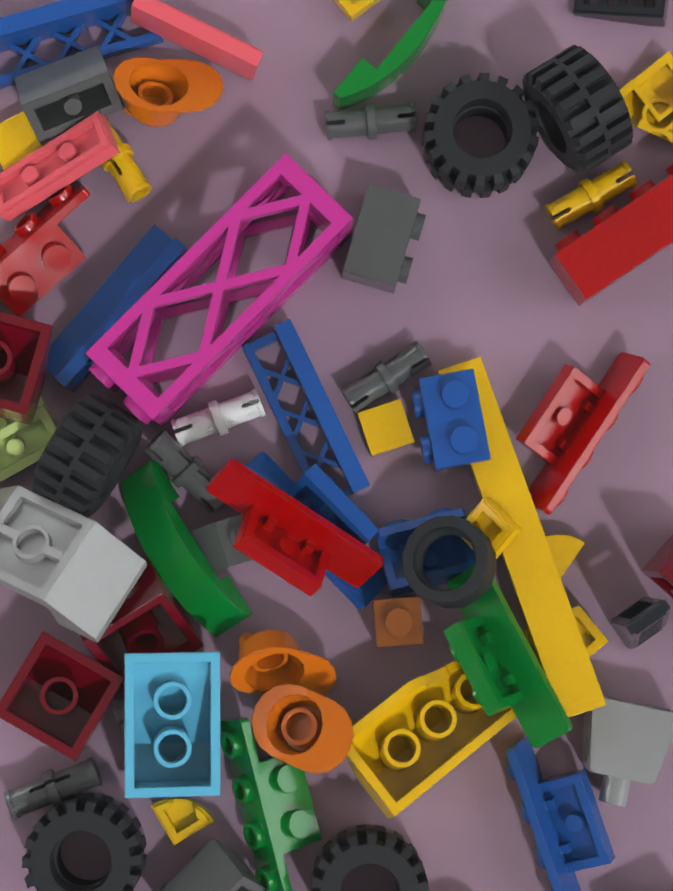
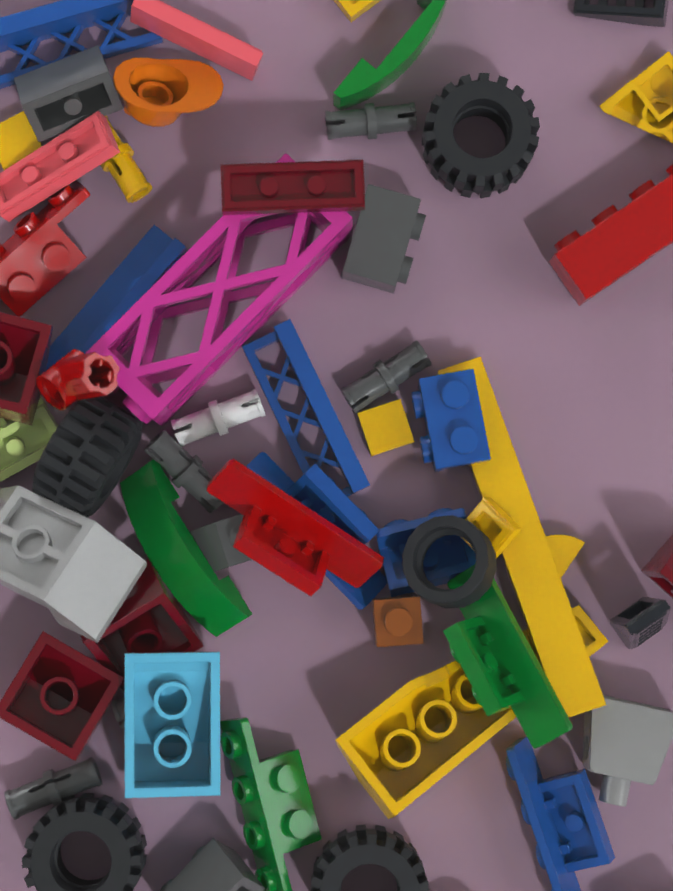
yellow tile [151,797,215,845] -> none
orange piece [229,629,336,696] -> none
orange piece [251,684,354,774] -> none
red bracket [516,352,650,515] -> none
black tyre [522,45,633,174] -> none
yellow pin [544,160,638,231] -> none
none -> red piece [36,349,120,411]
none -> dark red tile [220,160,365,215]

